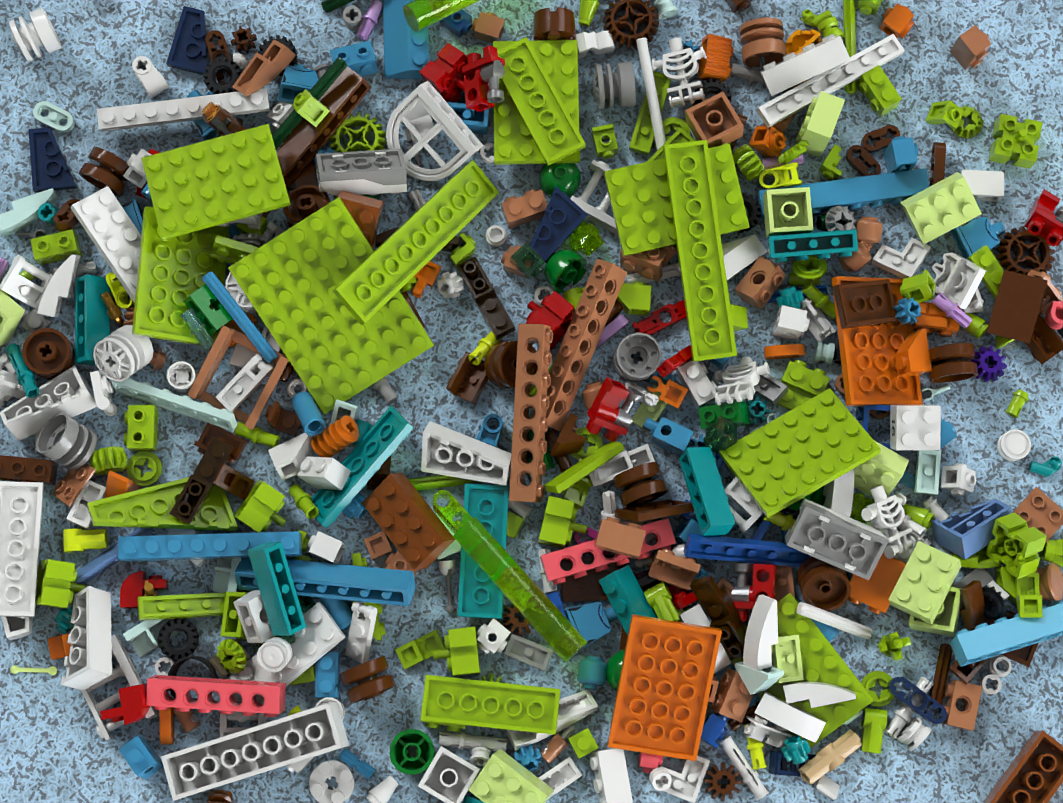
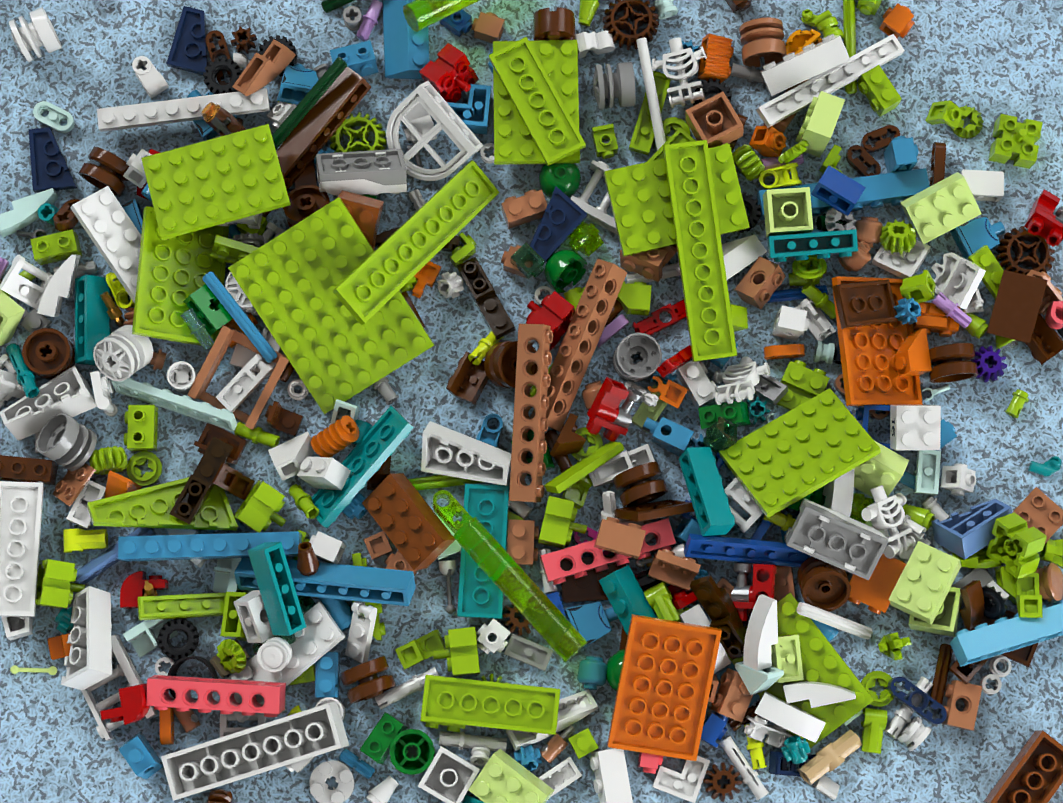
dark azure pin [291,391,326,436] -> none
lime bracket [292,89,330,127] -> none
red hips [462,46,505,112] -> none
white plate [485,225,507,246] -> none
white bush [649,767,672,791] -> none
teal gear [776,286,805,309] -> none
nougat brick [950,25,991,70] -> none
white wheel [997,429,1031,462] -> none
none -> reddish brown cone [297,542,319,576]
none -> green brick [360,712,408,764]
none -> white pin [375,667,440,710]
none -> nougat bracket [507,519,539,566]
none -> blue brick [811,166,866,216]
none -> lime gear [880,219,917,255]

